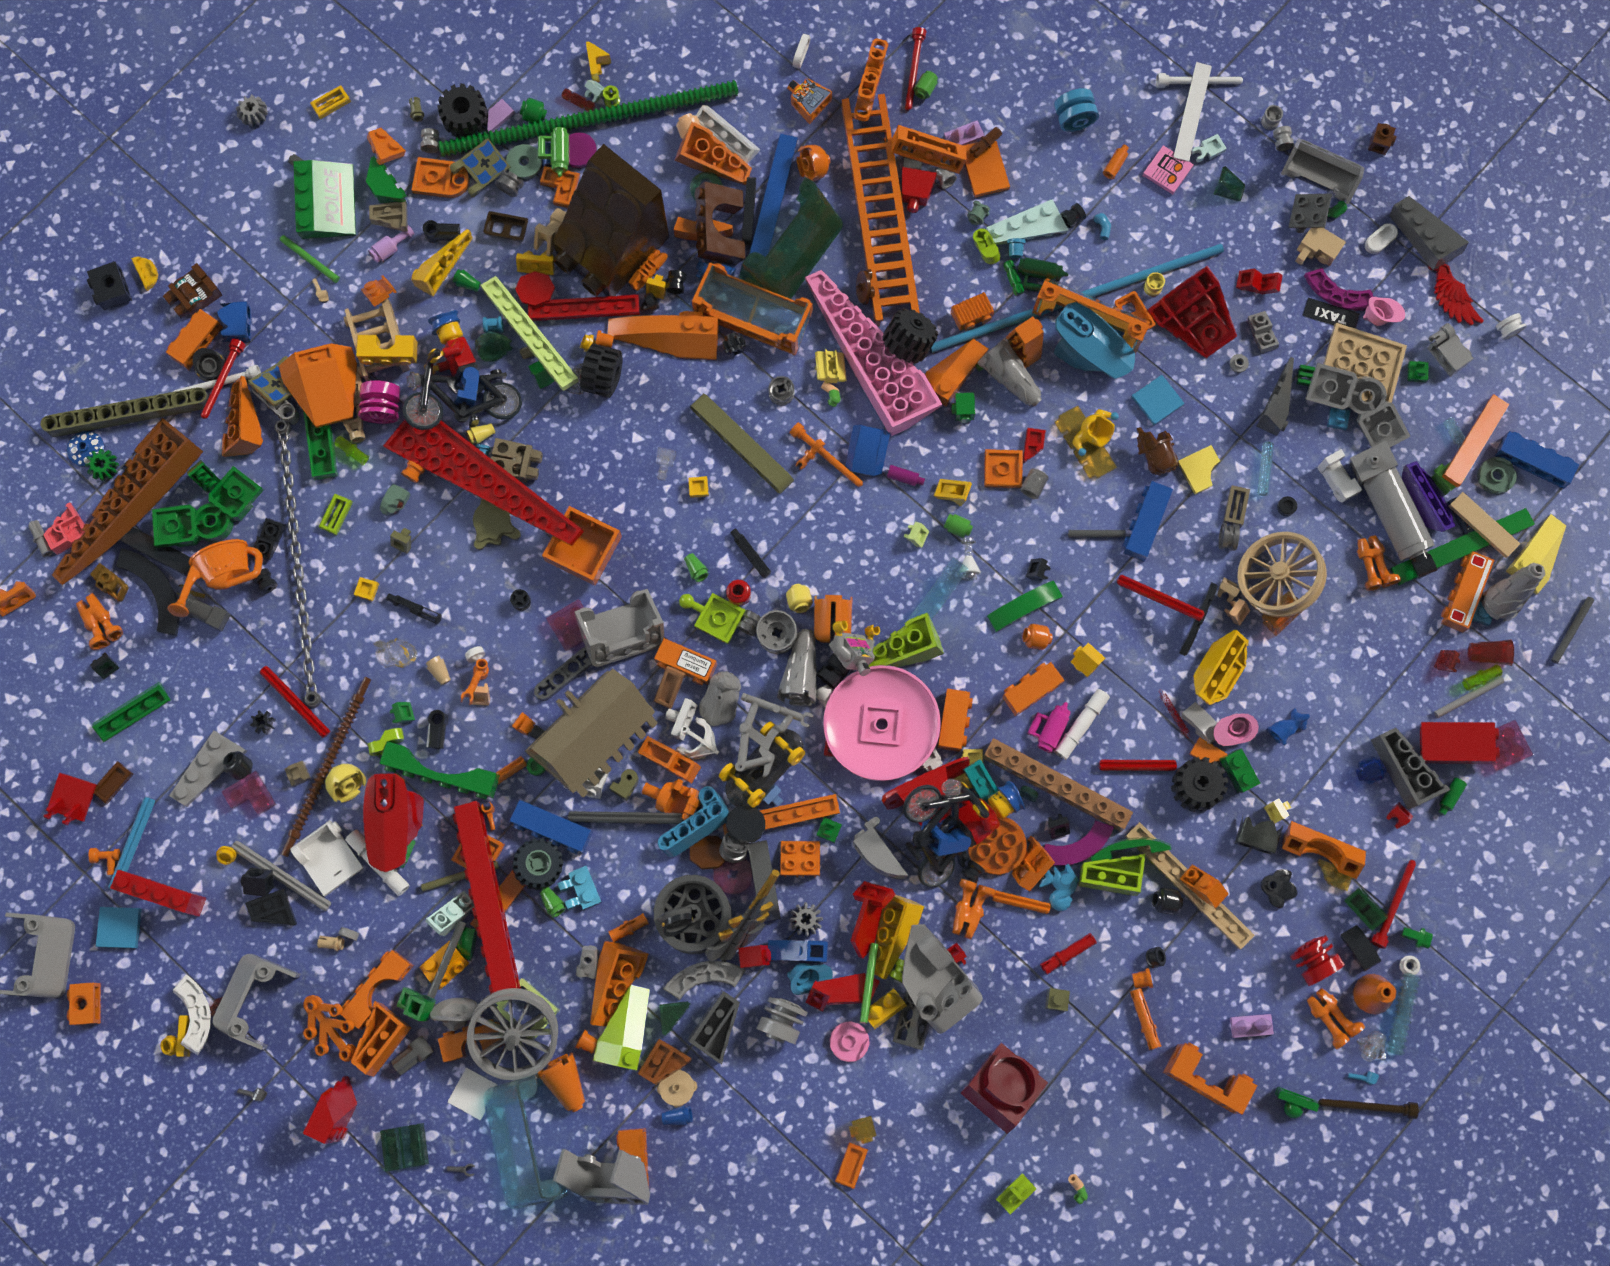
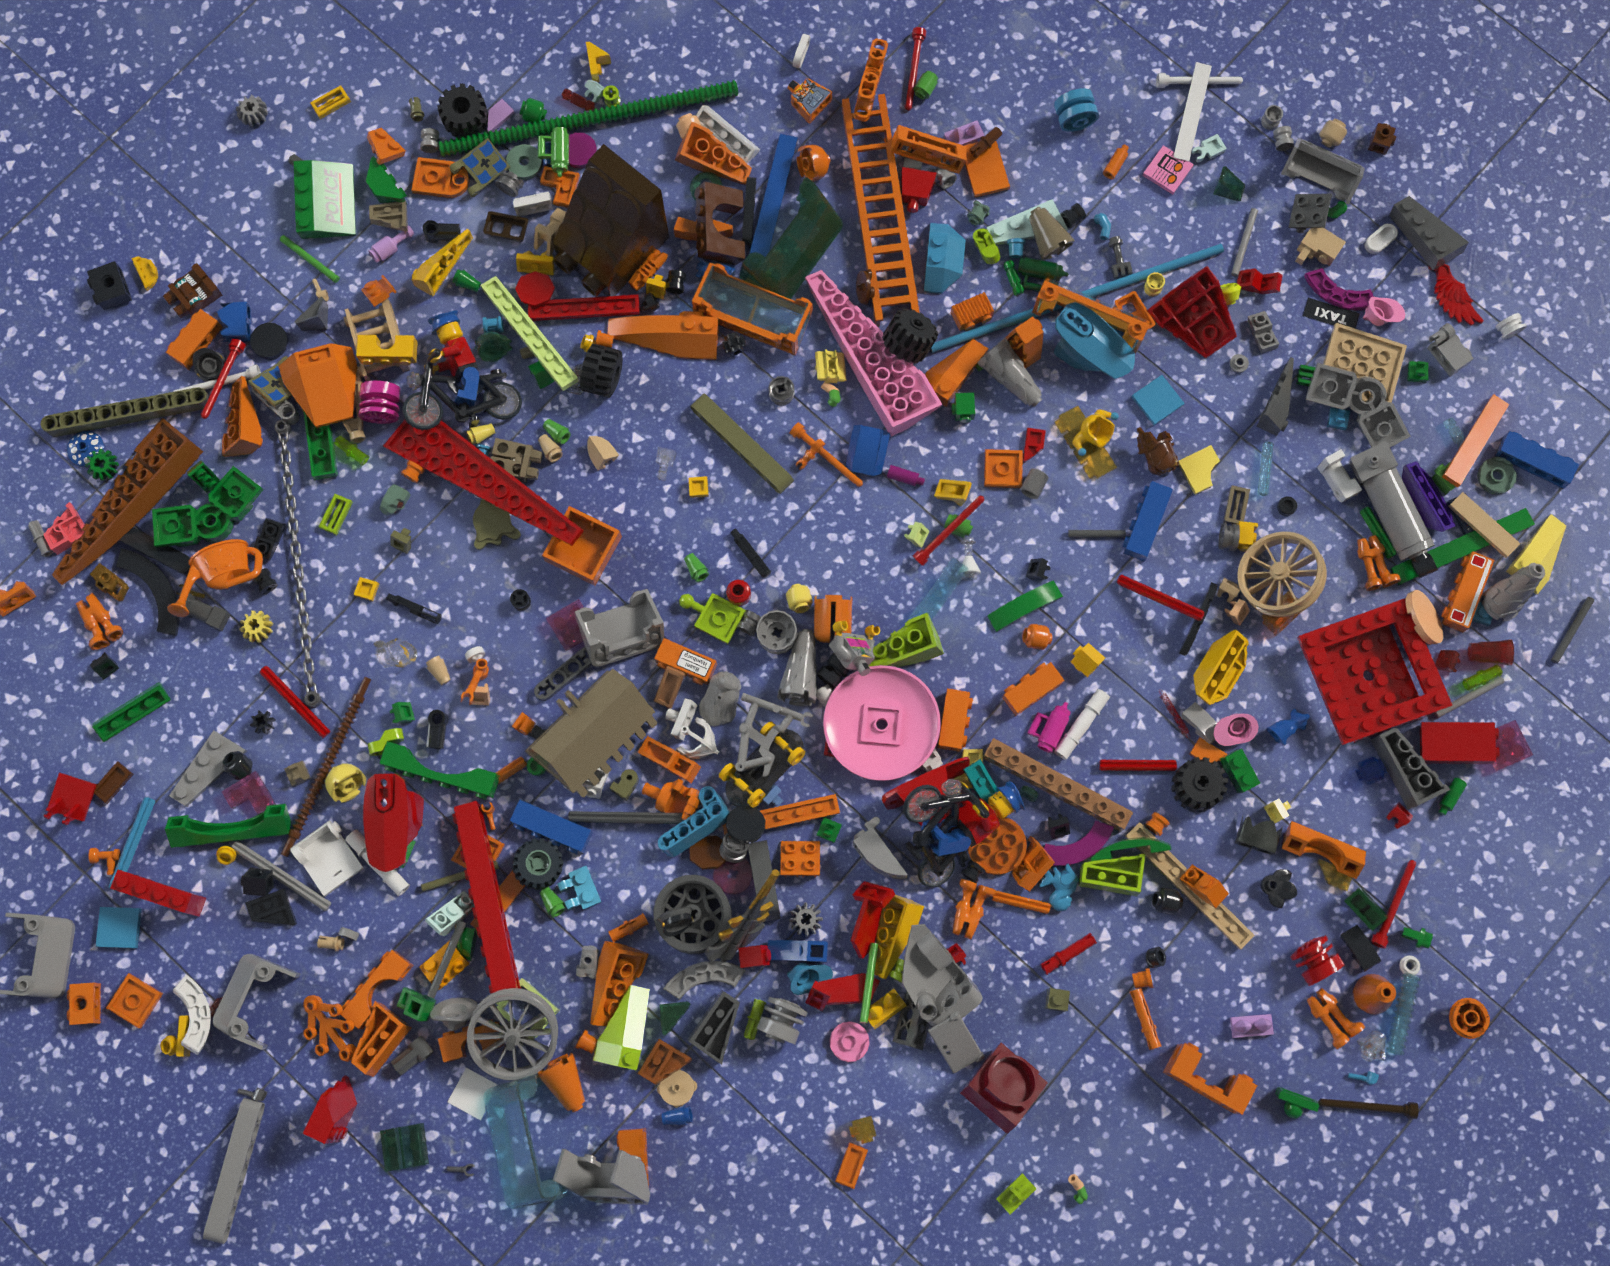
none -> orange tile [106,973,163,1029]
none -> green arch [165,804,291,848]
none -> light grey beam [203,1098,265,1244]
none -> light yellow gear [239,610,273,643]
none -> black tile [250,322,289,359]
none -> dark grey slope [294,296,328,331]
none -> white bracket [513,192,553,217]
none -> tan cone [538,434,563,462]
none -> bright green cone [543,419,571,444]
none -> tan brick [587,436,619,471]
none -> lime axle [744,999,766,1040]
none -> red piece [912,496,984,566]
none -> dark azure wedge [924,223,966,294]
none -> light grey door [928,1011,985,1073]
none -> dark tan cone [1029,207,1075,261]
none -> dark grey hinge [1108,236,1133,279]
none -> orange wheel [1144,812,1170,836]
none -> neon yellow cone [1220,283,1241,305]
none -> light grey bar [1231,208,1258,277]
none -> yellow brick [1237,521,1258,552]
none -> red piece [1297,598,1453,745]
none -> tan head [1319,119,1347,148]
none -> green axle [1360,507,1397,558]
none -> light nougat tile [1406,590,1443,645]
none -> orange cone [1449,998,1490,1039]

